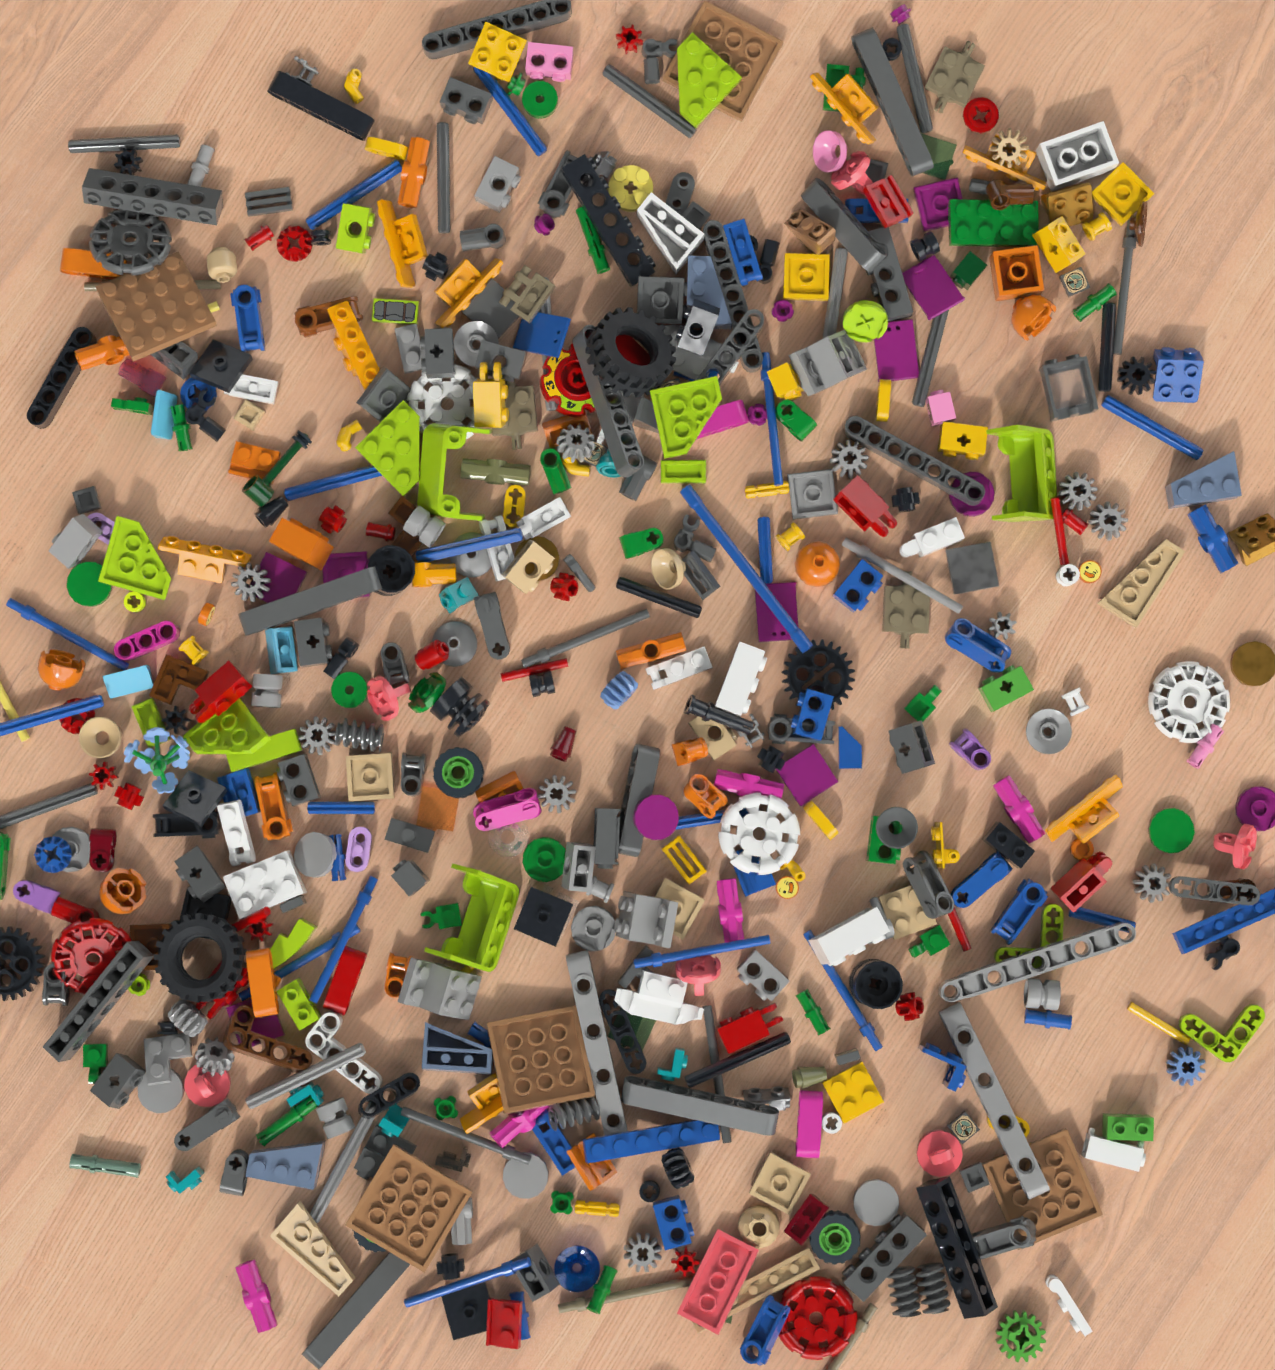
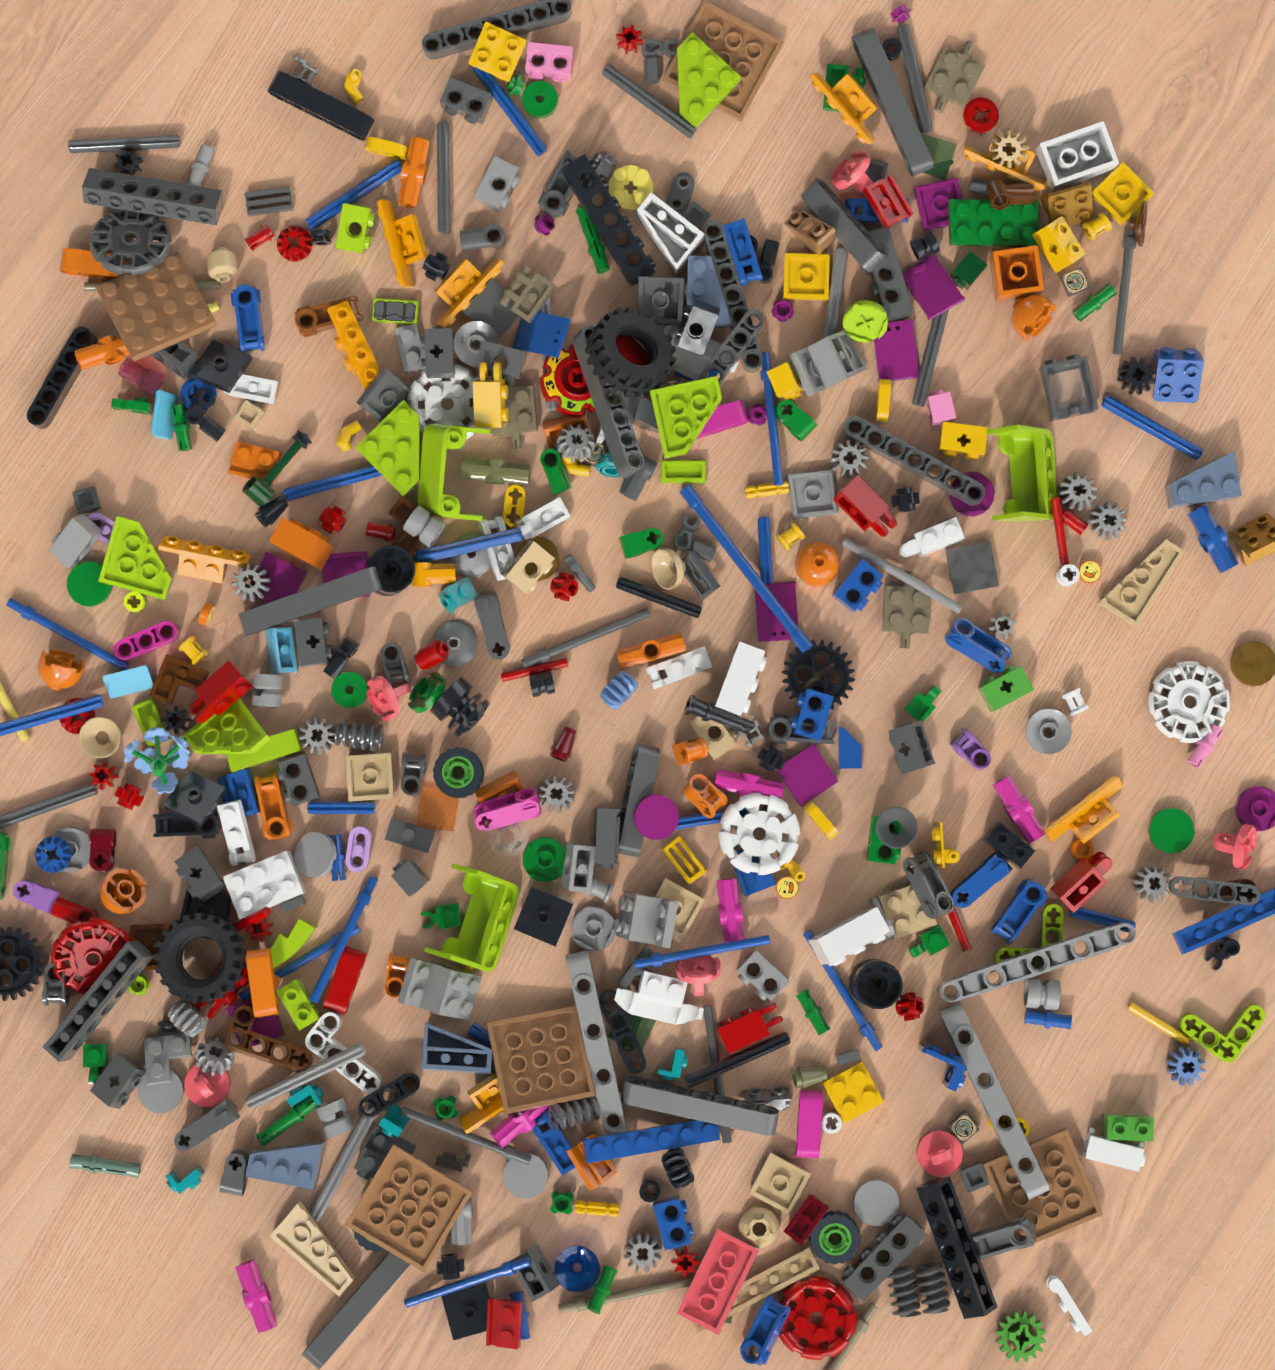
bright pink piece [813,130,848,172] -> none
black axle [1098,303,1116,392] -> none

